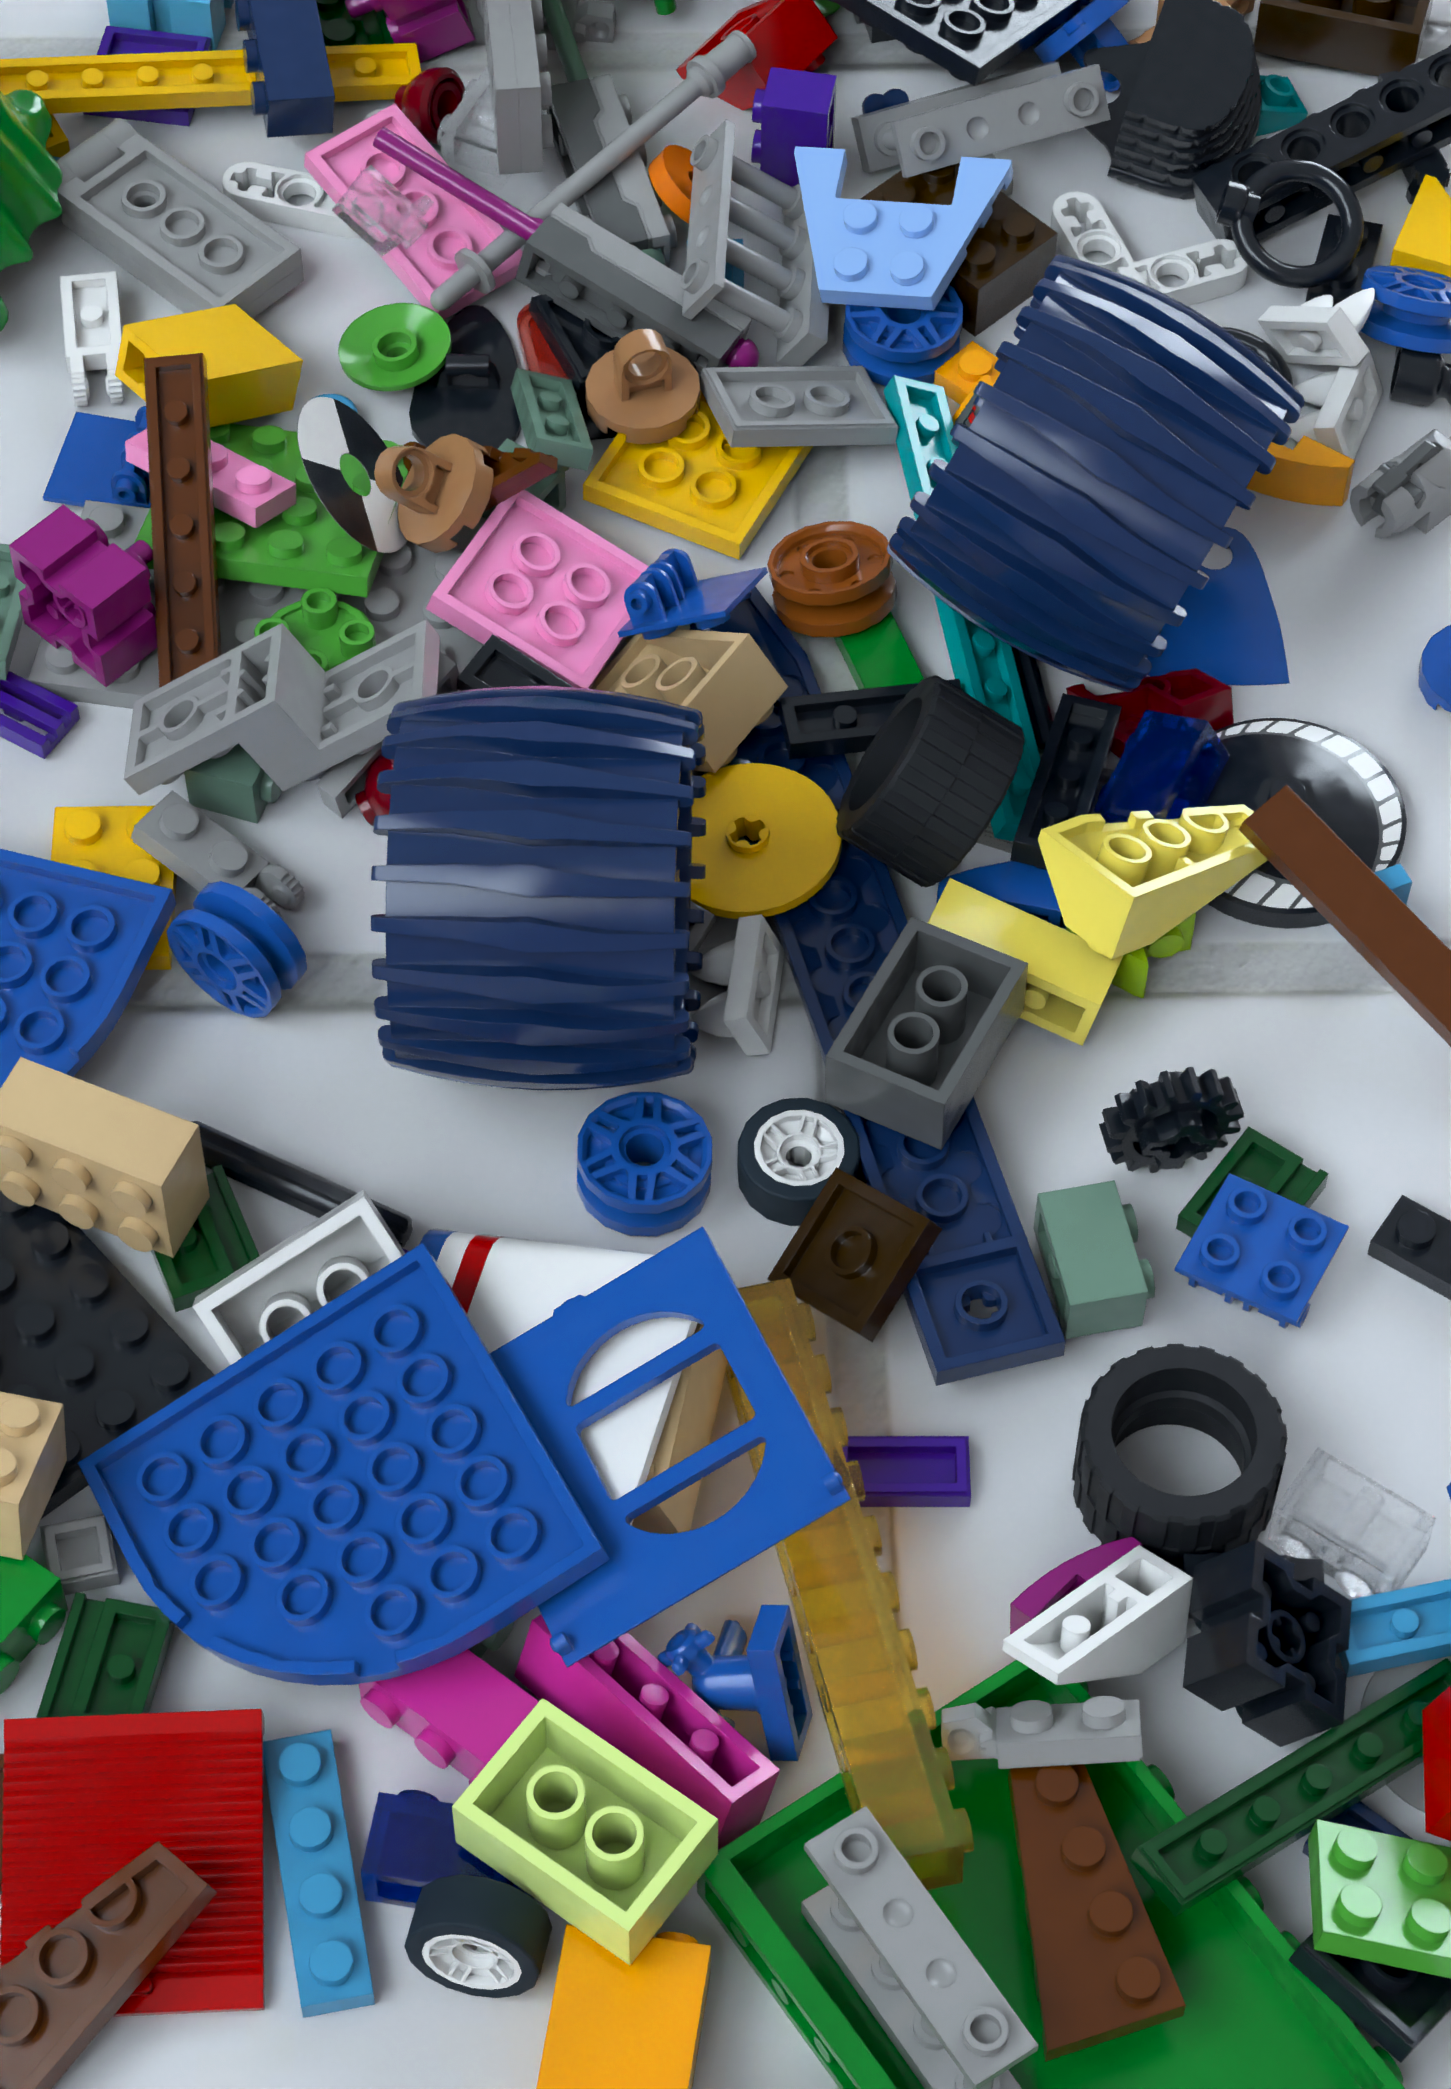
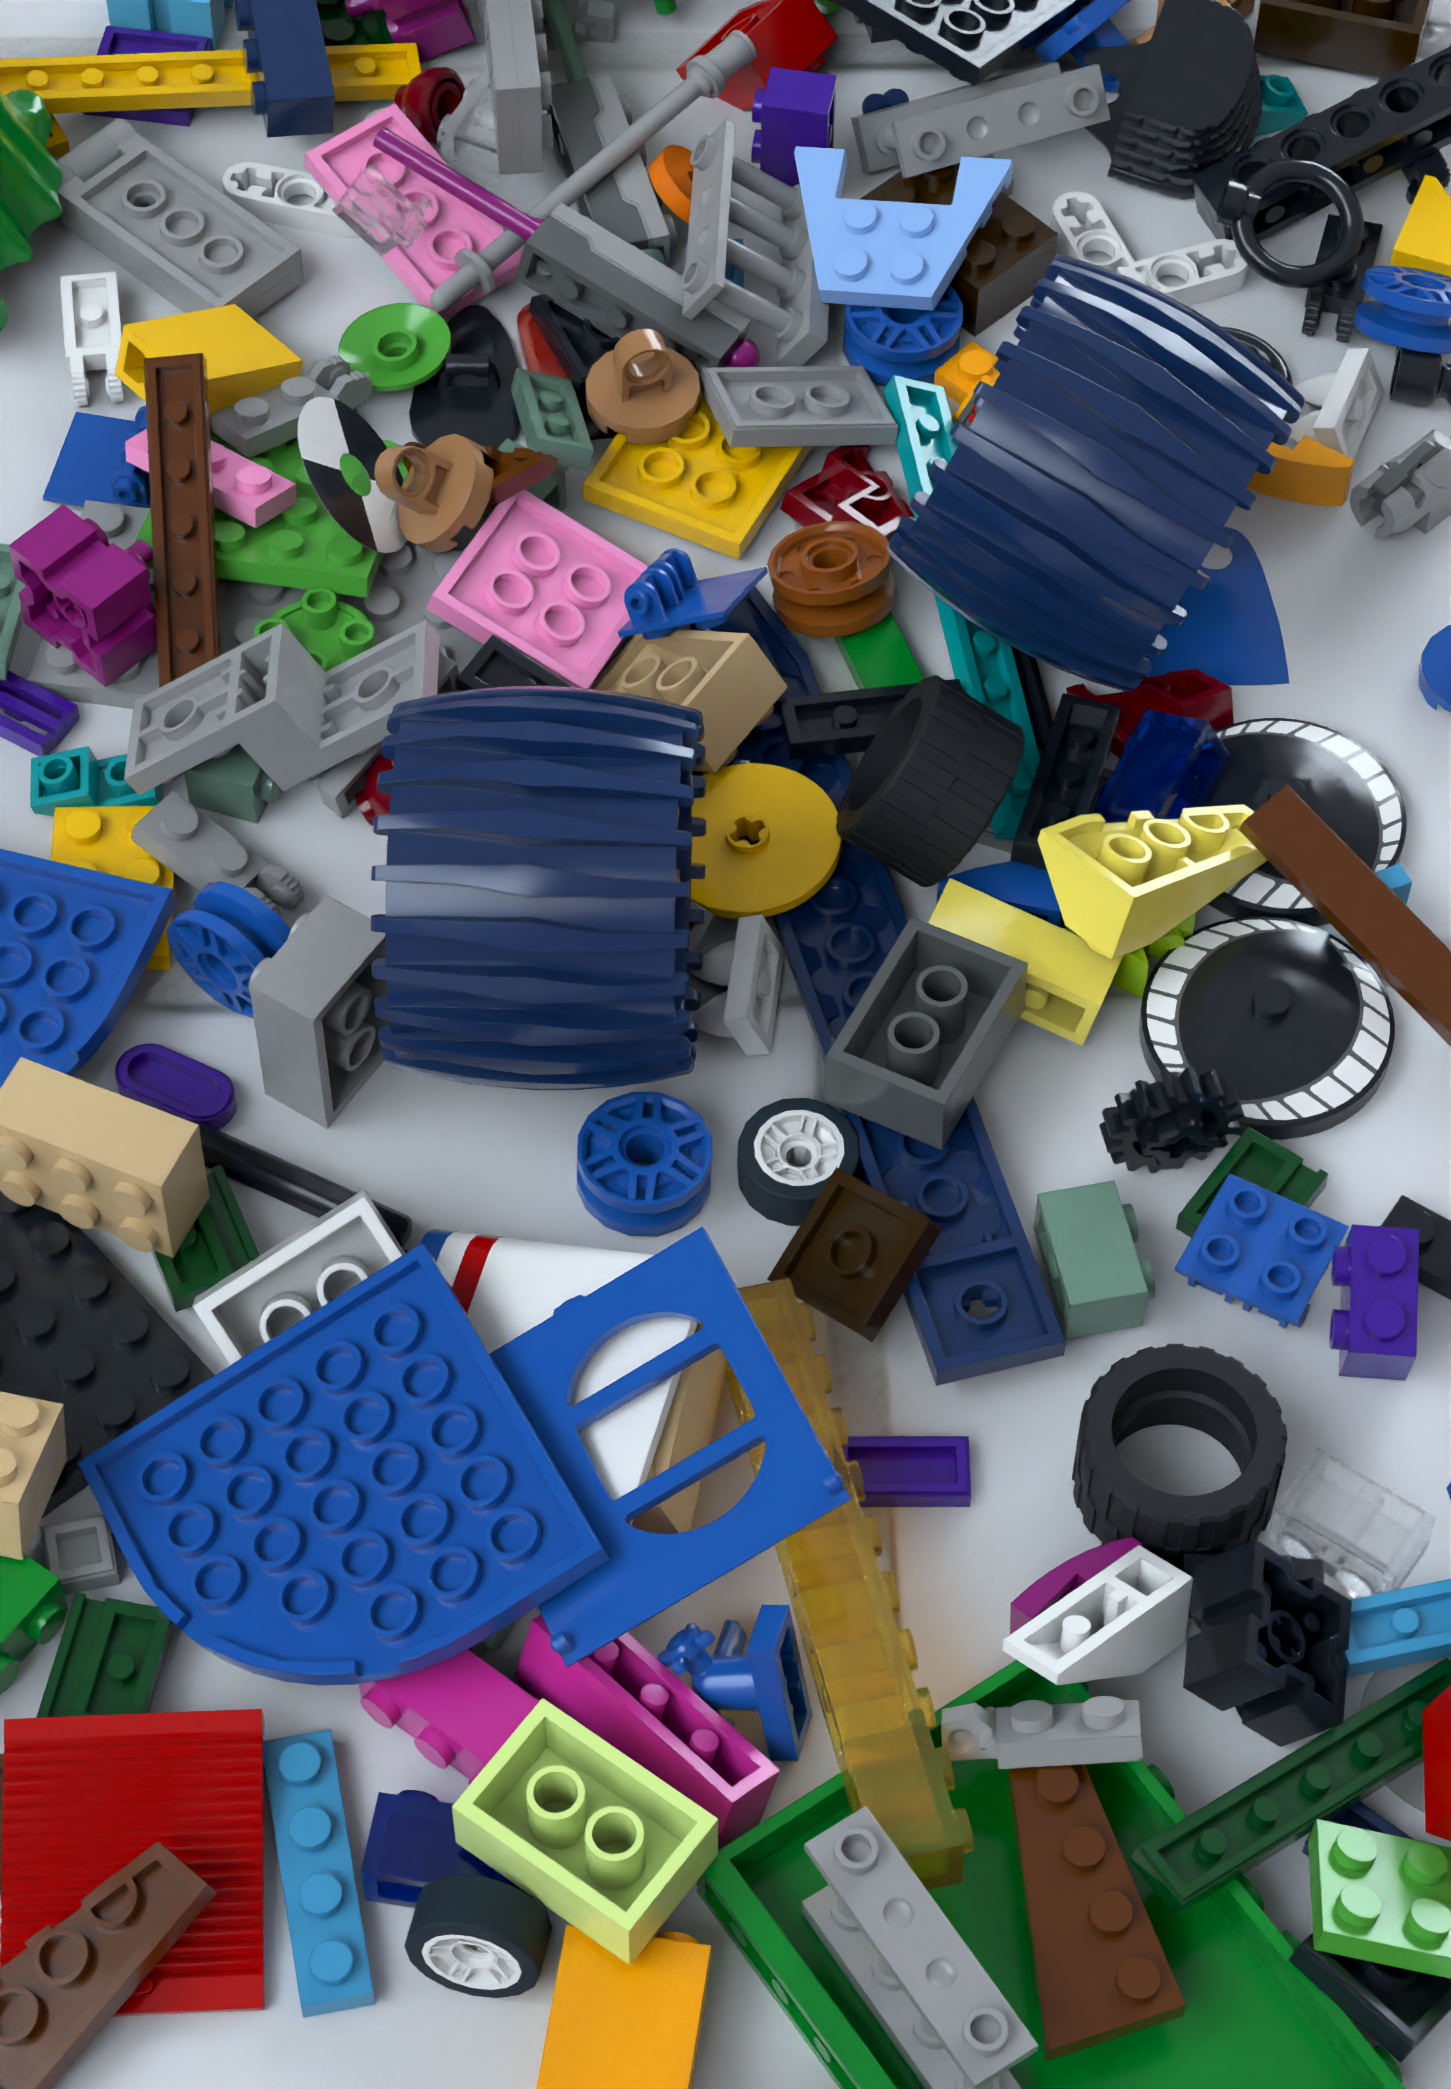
white tile [1257,288,1375,367] -> none
none -> teal slope [30,746,164,816]
none -> dark purple tile [115,1043,237,1130]
none -> light grey hinge [211,355,373,458]
none -> light grey brick [249,895,390,1129]
none -> dark red slope [780,445,915,542]
none -> dish [1139,916,1395,1140]
none -> dark purple brick [1329,1224,1419,1381]

